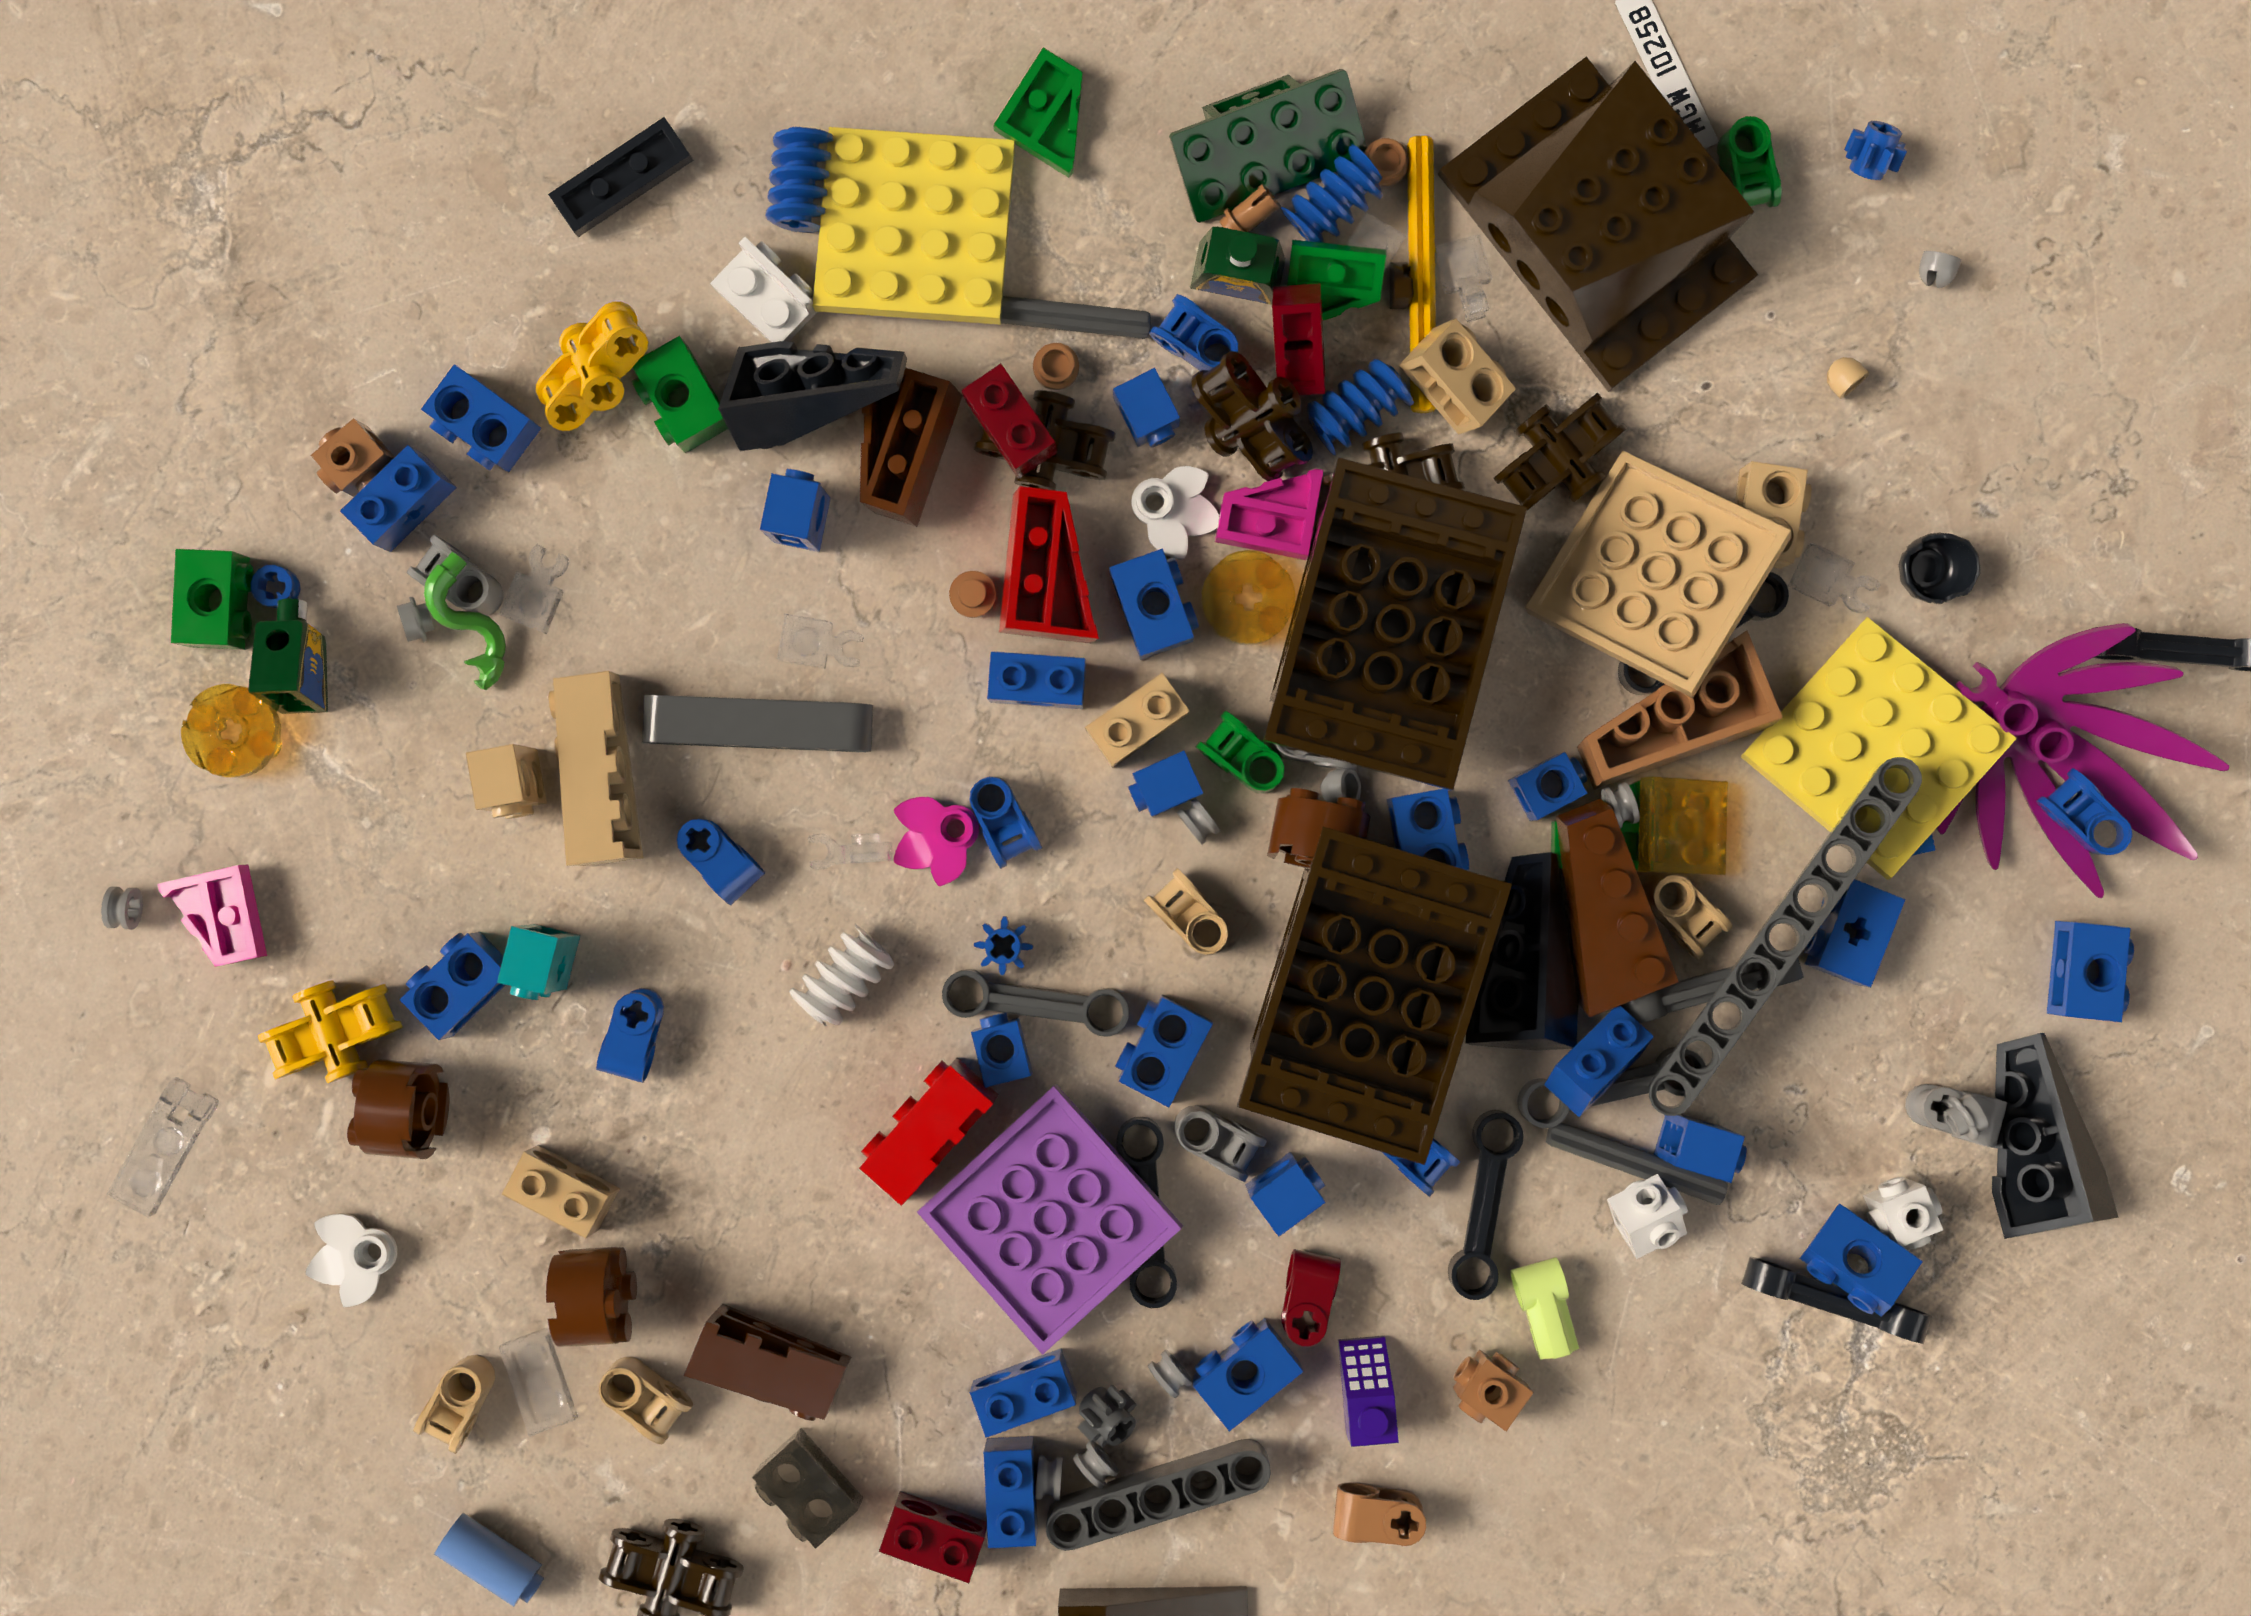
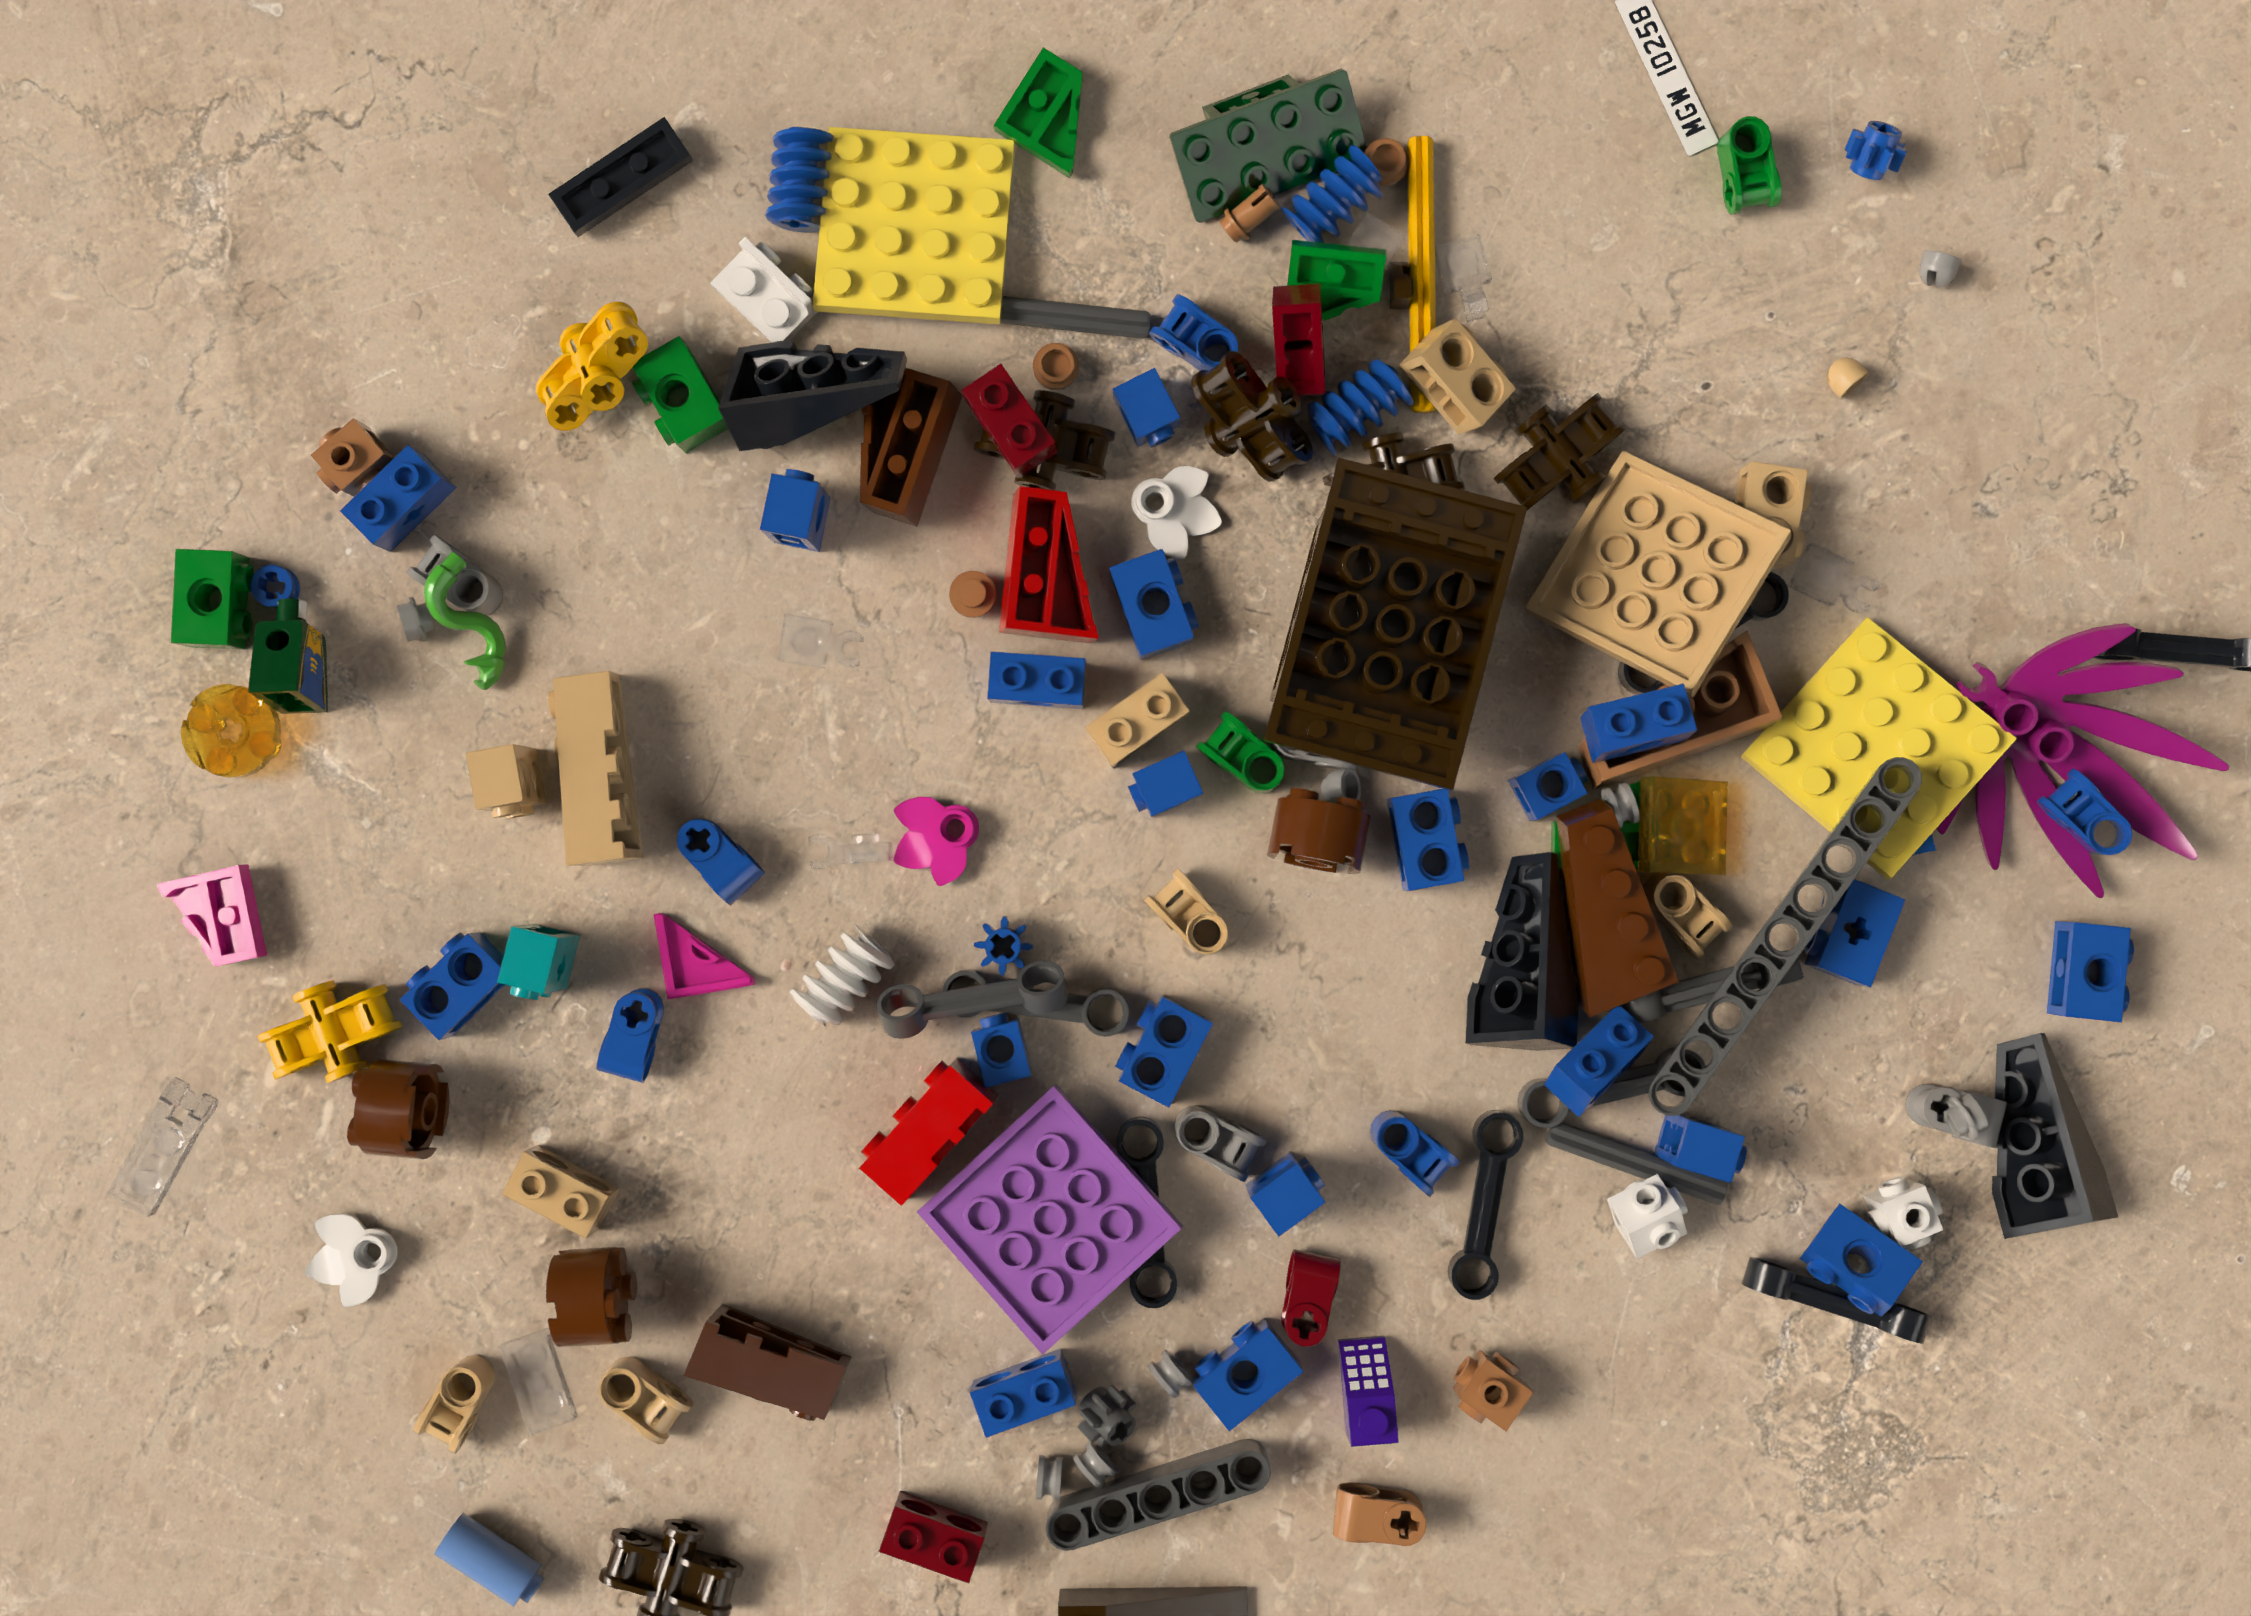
light grey bush [101,887,143,930] -> none
blue brick [421,364,542,473] -> none
clear plate [499,544,569,634] -> none
dark grey beam [642,695,873,752] -> none
clear smoke brick [752,1428,864,1549] -> none
blue piece [969,777,1042,869] -> none
blue brick [983,1436,1038,1548] -> none
light grey bush [1177,798,1220,845] -> none
dark green torso [1190,226,1286,305] -> none
clear yellow plate [1201,550,1295,645] -> none
dark pink wing [1215,469,1324,560] -> none
dark brown wedge [1237,826,1512,1165] -> none
dark brown wedge [1438,56,1758,392] -> none
yellowish green piece [1510,1257,1579,1359] -> none
black hair [1898,532,1980,604] -> none
none -> dark pink tile [653,913,755,1000]
none -> dark grey piece [877,960,1068,1039]
none -> blue brick [1580,684,1697,763]

